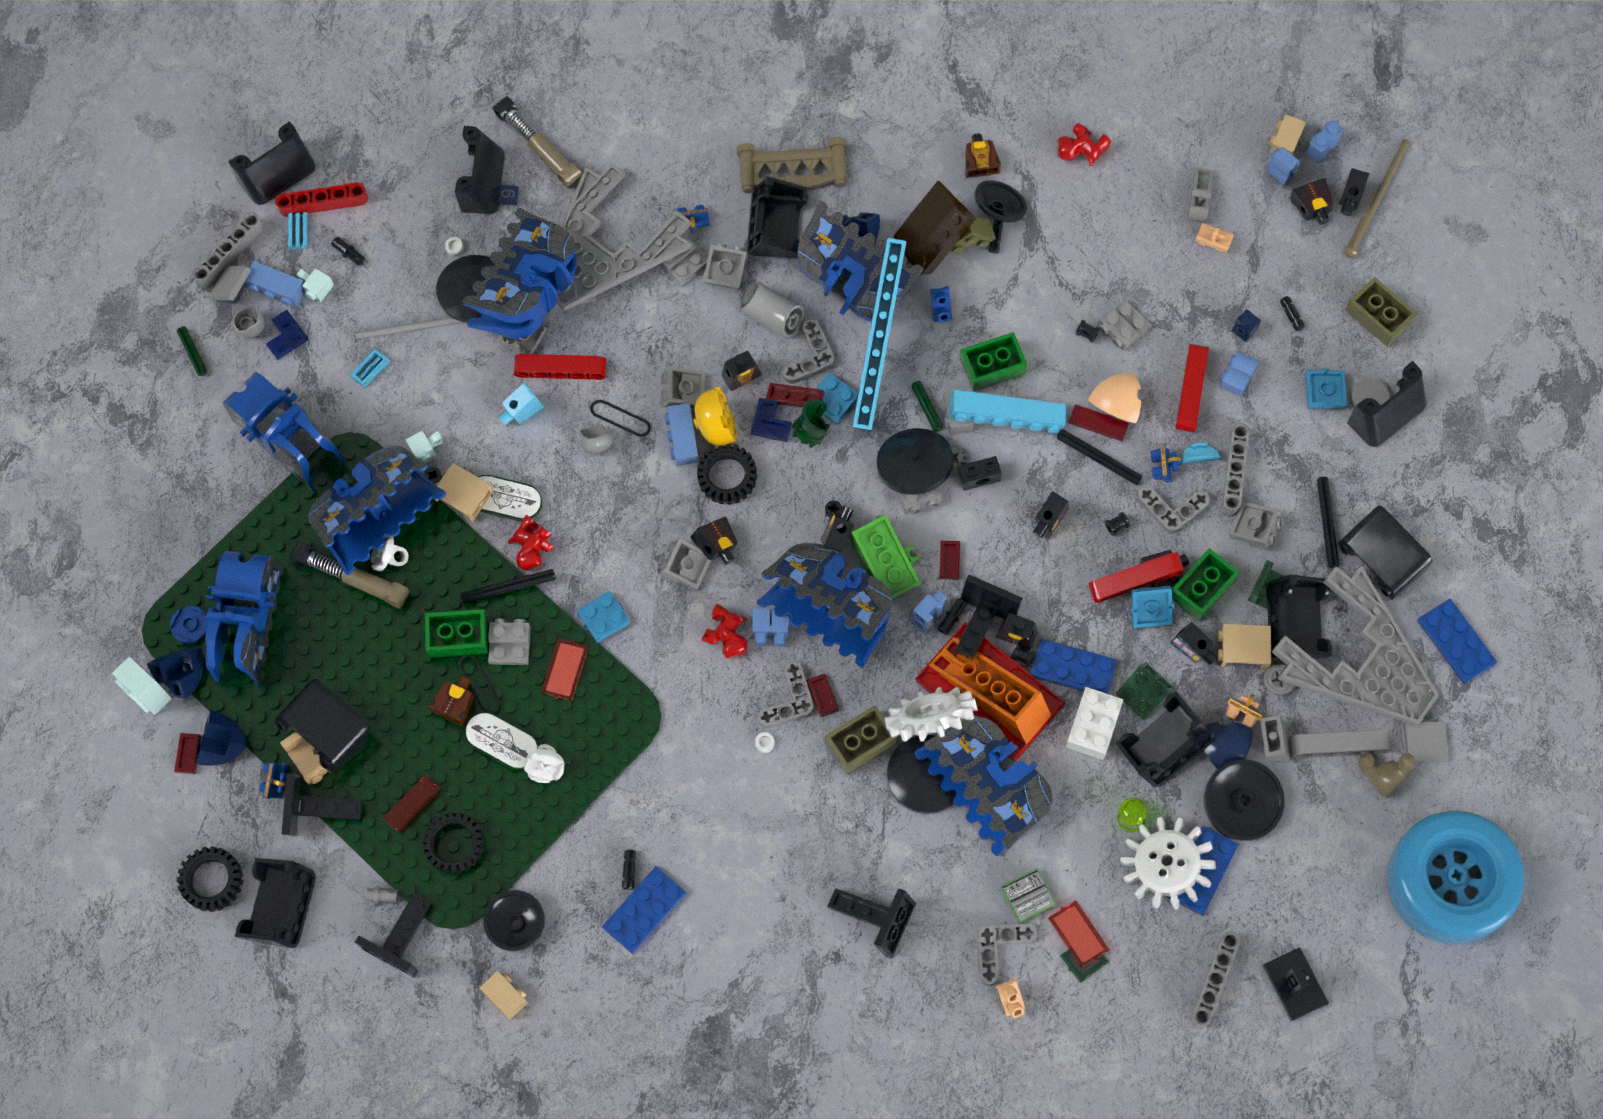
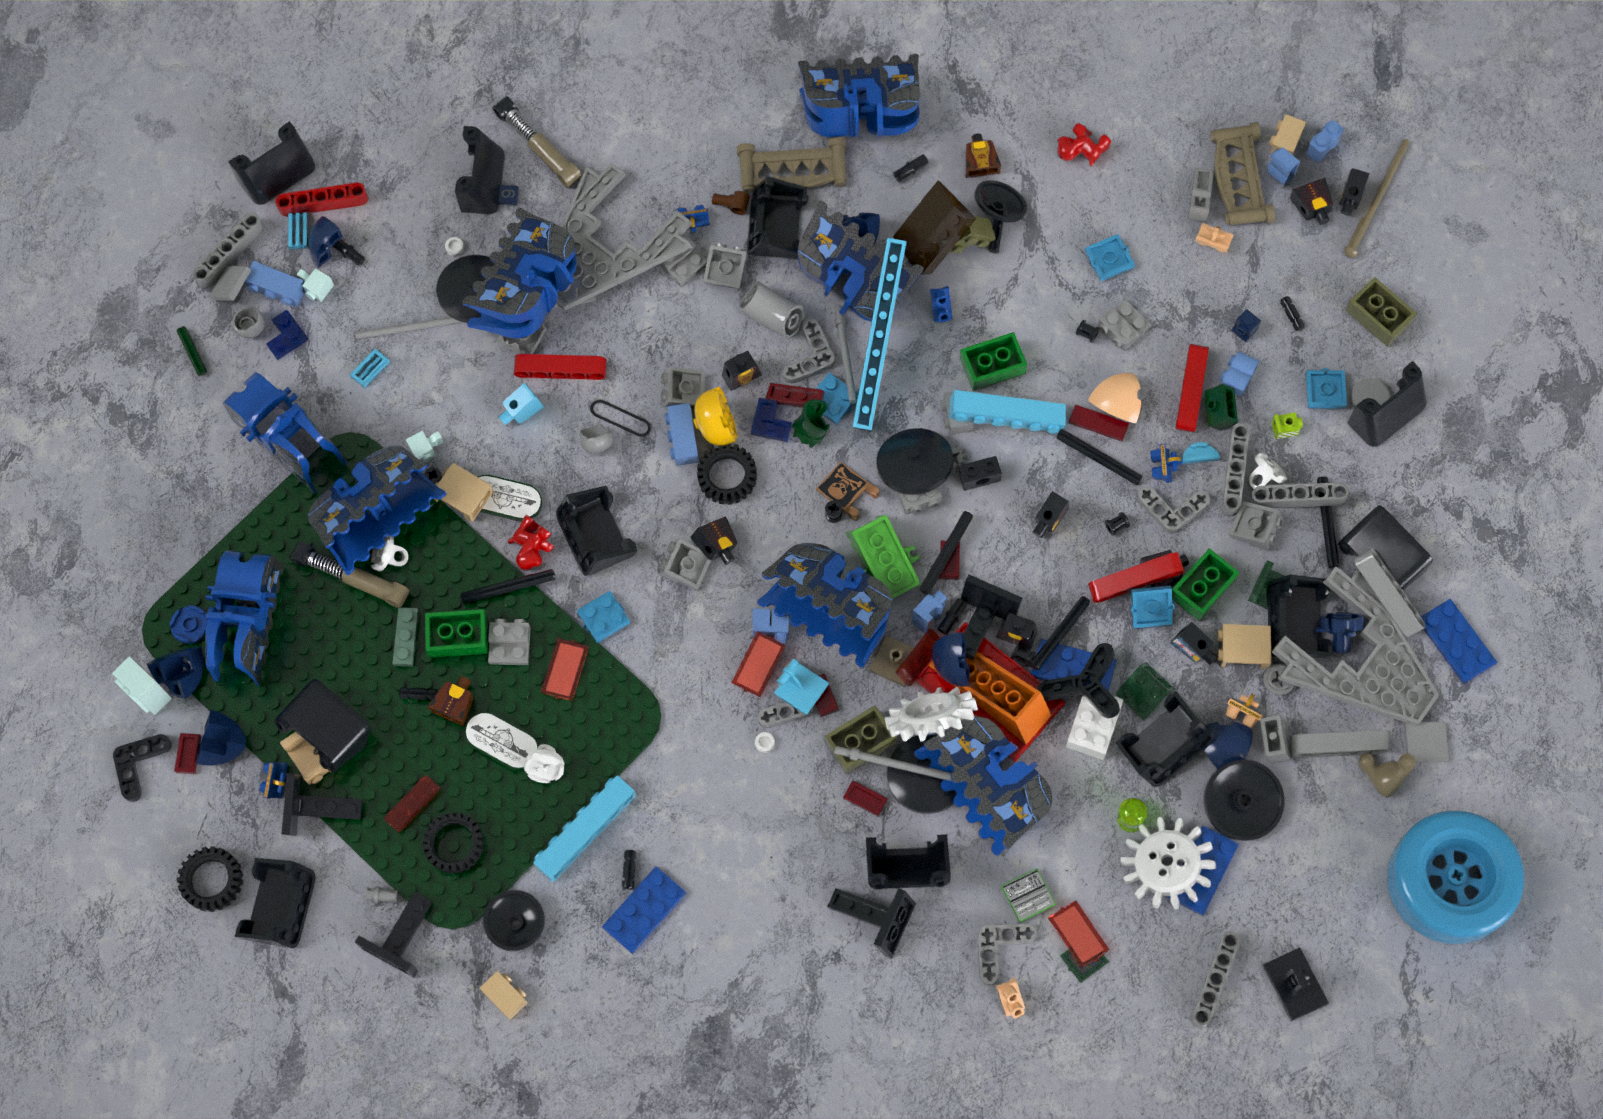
black piece [458,655,500,713] -> none
red animal [702,604,748,659] -> none
black torso [820,505,854,553] -> none
dark green axle [912,381,943,432] -> none
none -> black beam [113,734,172,802]
none -> dark blue brick [309,216,343,268]
none -> sand green plate [392,608,419,667]
none -> black axle [399,687,438,700]
none -> medium azure brick [533,775,636,883]
none -> black windscreen [556,485,637,576]
none -> reddish brown pin [712,191,750,215]
none -> clear red piece [731,631,786,697]
none -> medium azure plate [774,659,829,715]
none -> animal [798,54,920,137]
none -> flag [816,462,879,521]
none -> light grey bar [834,305,857,404]
none -> light grey bar [834,746,952,781]
none -> dark red tile [843,780,888,817]
none -> black windscreen [866,834,951,890]
none -> dark tan tile [869,635,922,687]
none -> black axle [893,154,928,182]
none -> clear red tile [896,629,940,686]
none -> black axle [919,511,973,595]
none -> dark blue brick [932,632,970,687]
none -> black axle [1030,596,1090,671]
none -> black piece [1038,643,1120,718]
none -> dark azure plate [1084,234,1135,281]
none -> dark green brick [1204,384,1238,430]
none -> dark tan piece [1210,122,1275,225]
none -> white tile [1249,452,1287,488]
none -> light grey beam [1252,482,1349,508]
none -> lime brick [1271,412,1303,439]
none -> dark blue piece [1316,612,1364,653]
none -> light grey beam [1354,548,1426,637]

